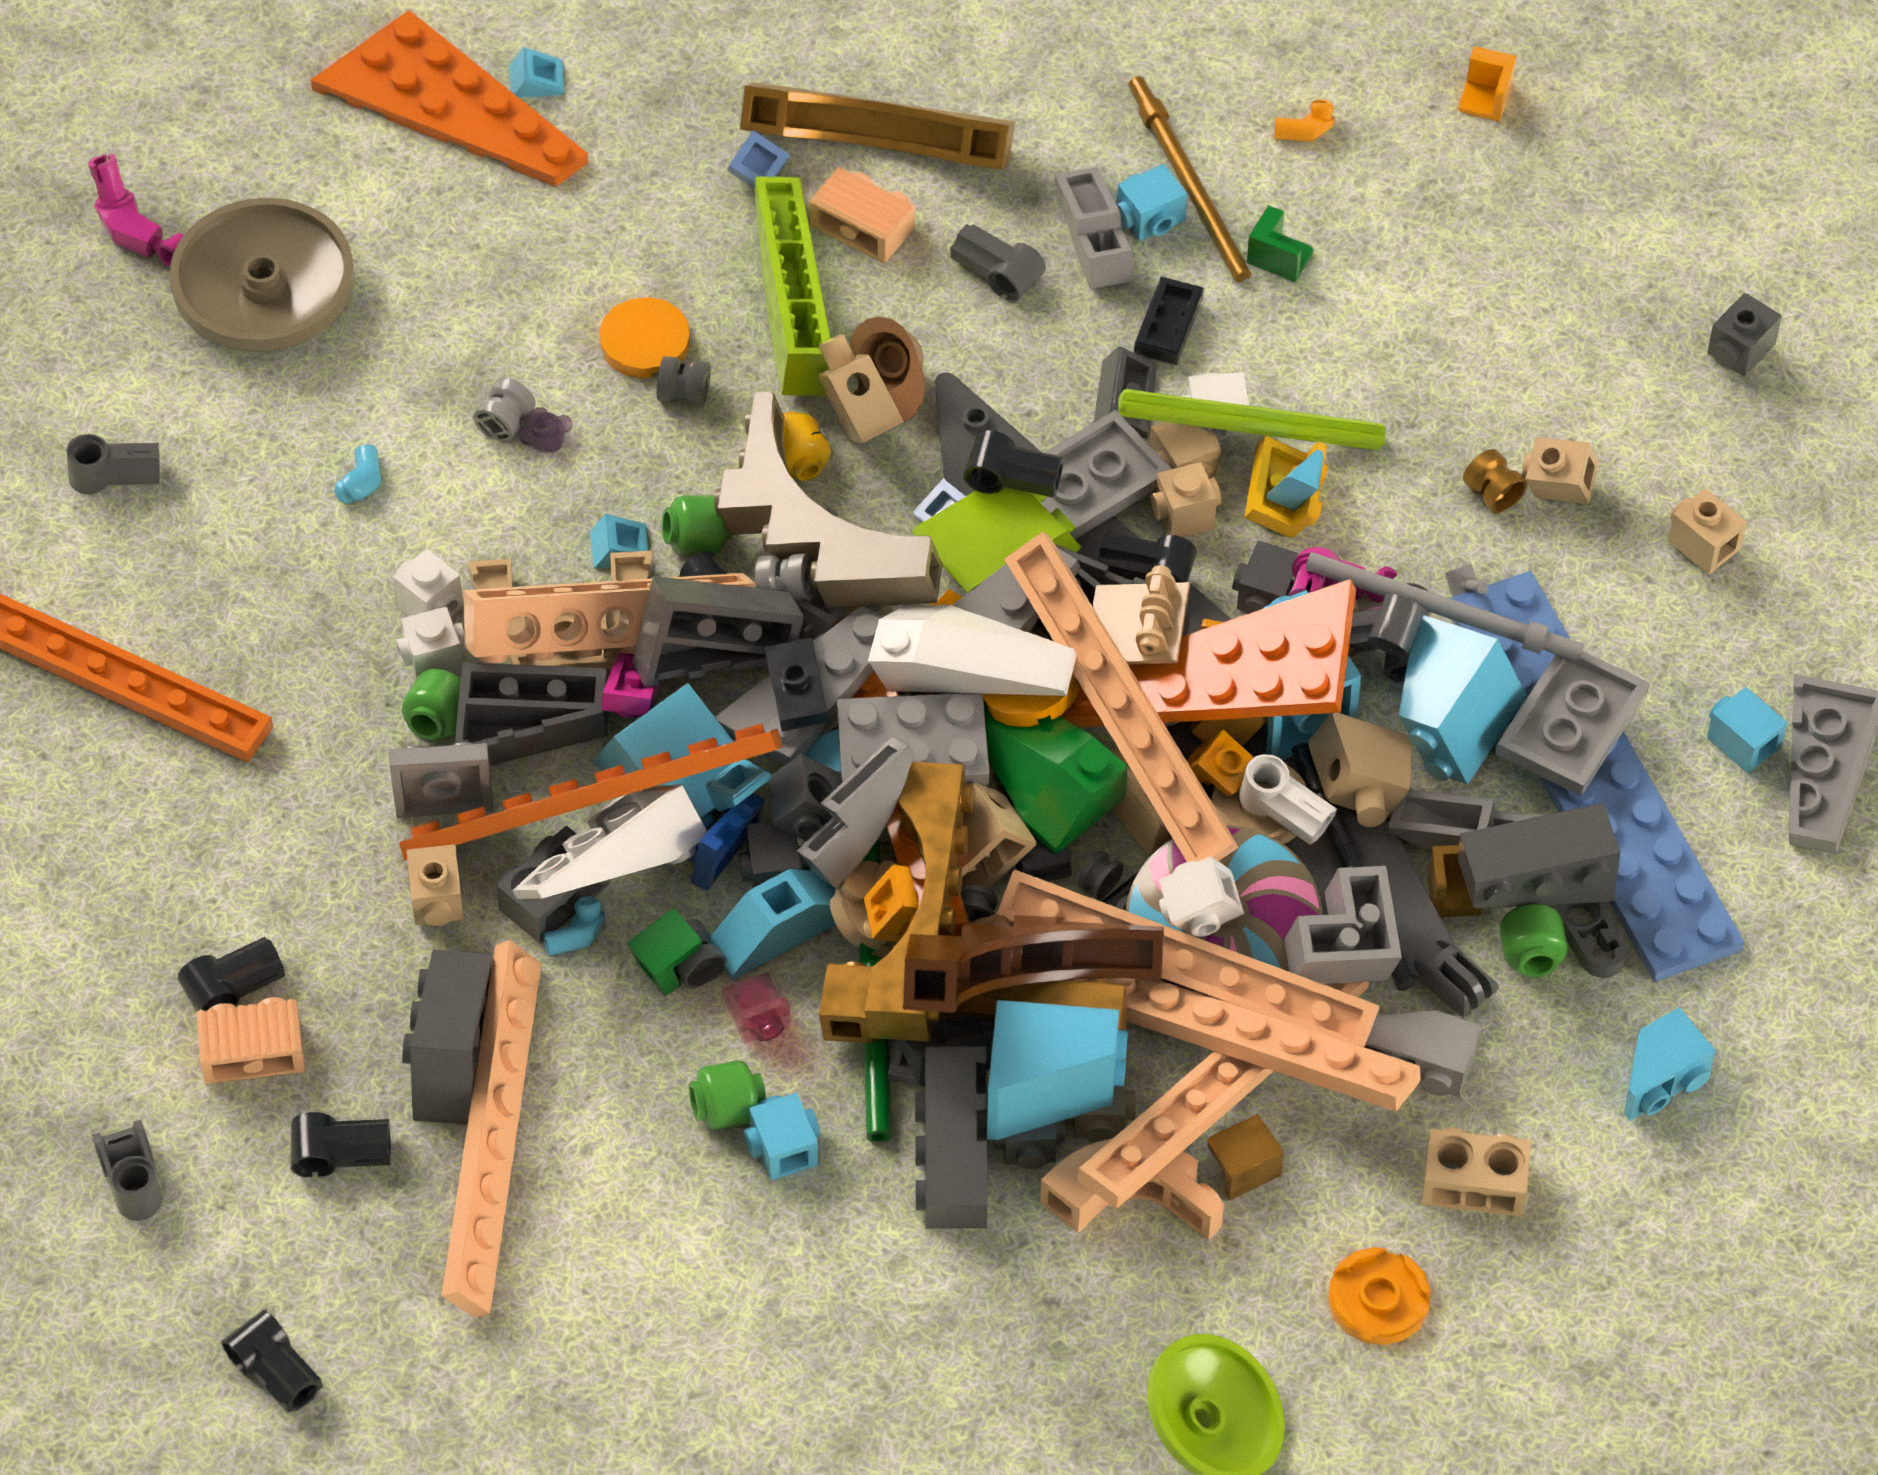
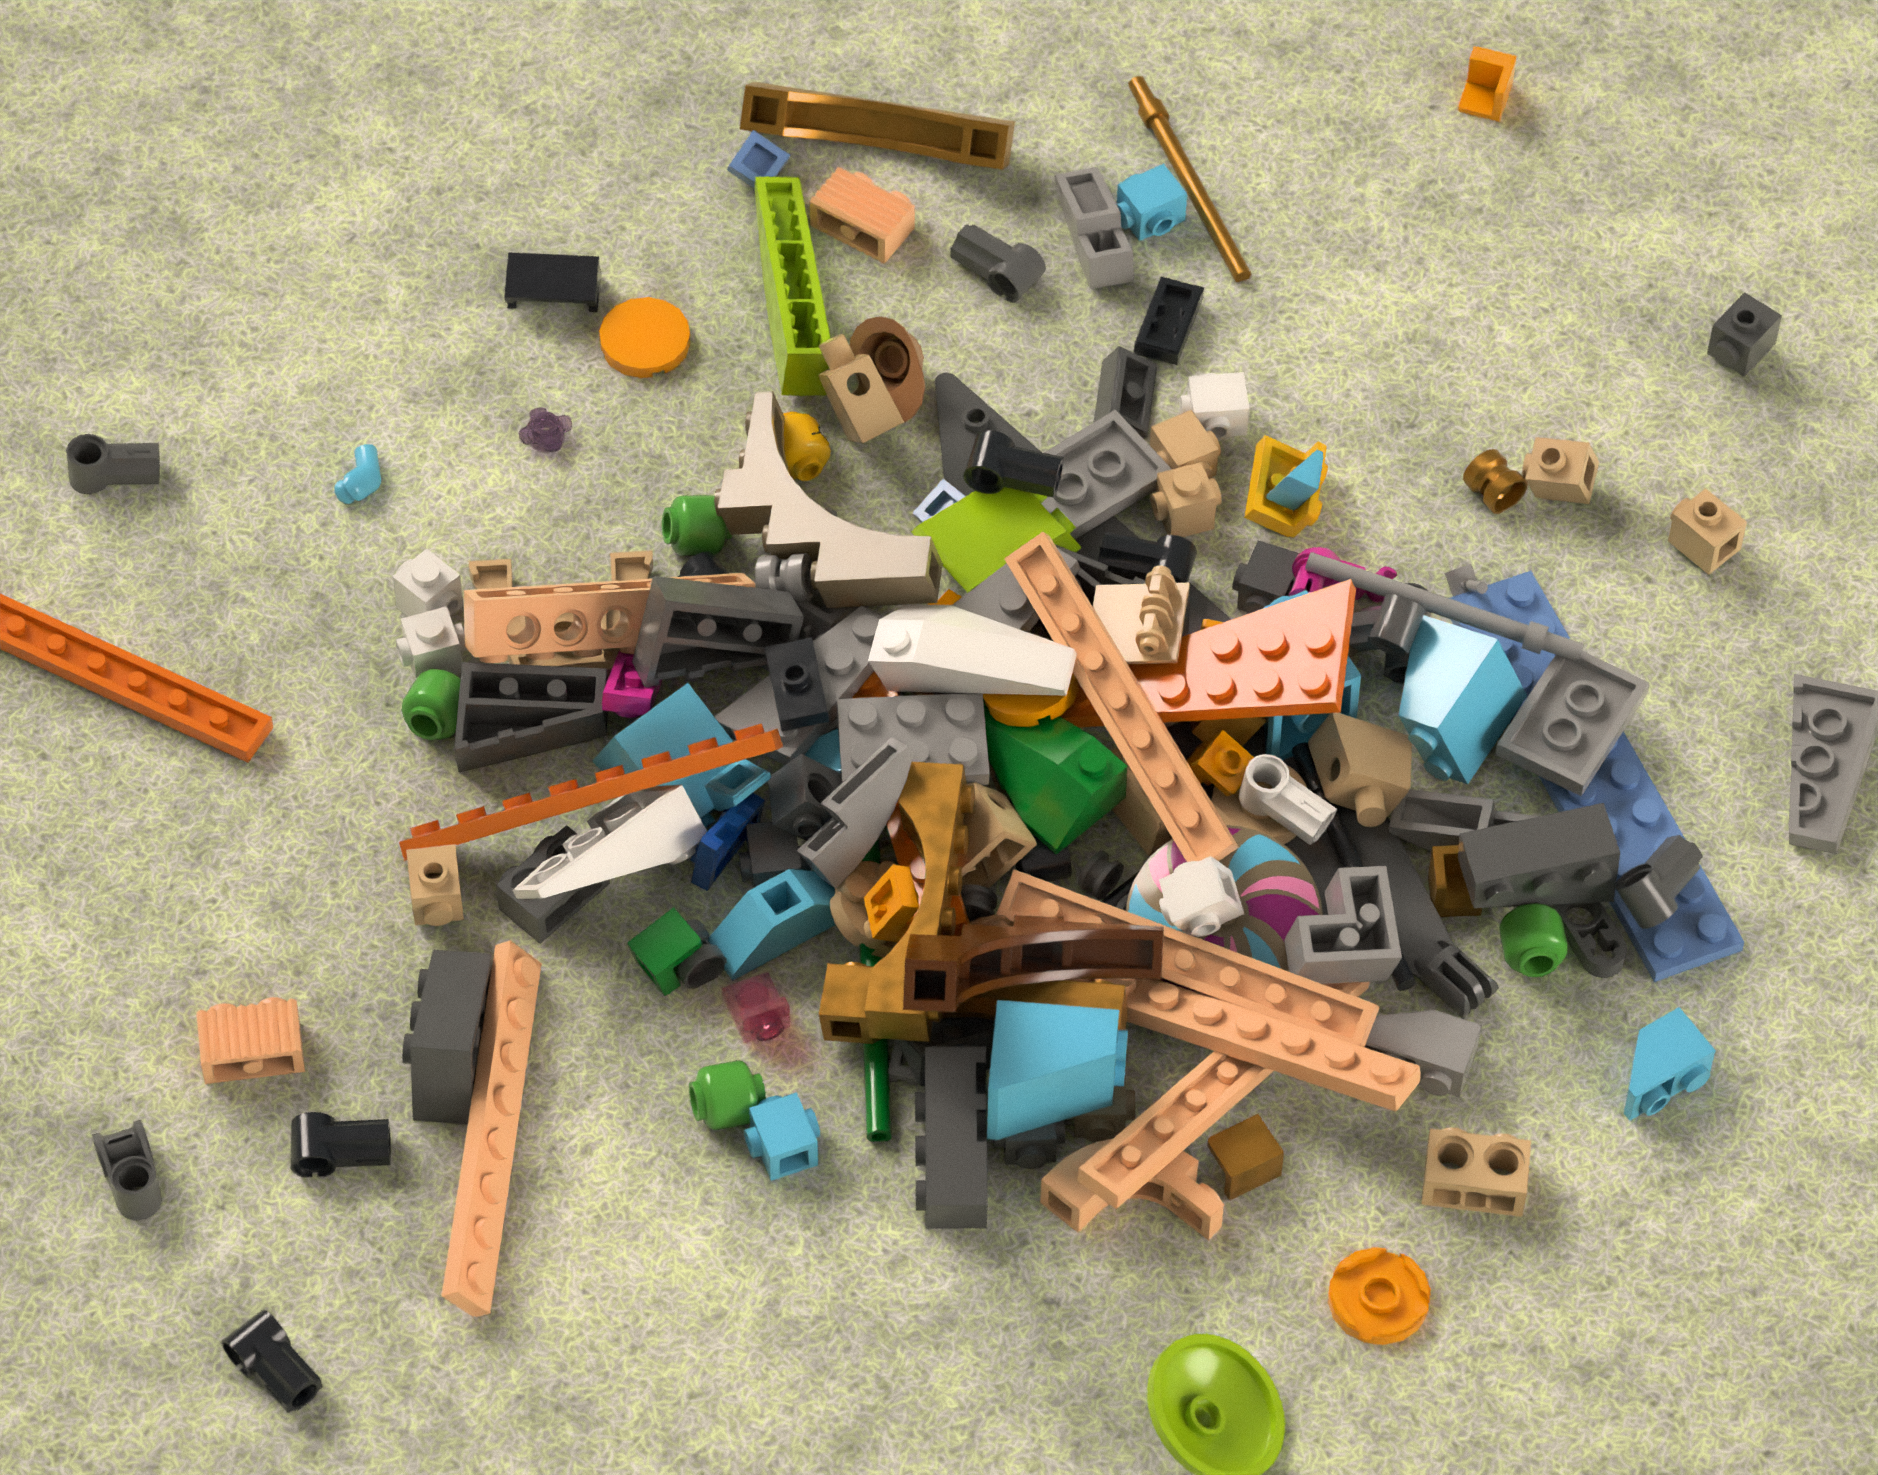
dark pink arm [88,154,184,267] -> none
dark tan dish [170,198,354,351] -> none
black piece [177,937,285,1012] -> none
orange wing [310,10,589,187] -> none
light grey plate [389,742,494,818] -> none
light grey wheel [473,378,536,442] -> none
medium azure slope [509,47,564,98] -> none
medium azure arm [543,896,605,956] -> none
medium azure slope [590,514,649,568] -> none
dark grey wheel [657,356,711,407] -> none
lime axle [1118,389,1386,450] -> none
green panel [1246,205,1313,282] -> none
light orange arm [1274,99,1335,142] -> none
medium azure brick [1707,687,1788,774] -> none
none -> black hinge [504,252,602,312]
none -> dark grey piece [1615,835,1703,929]

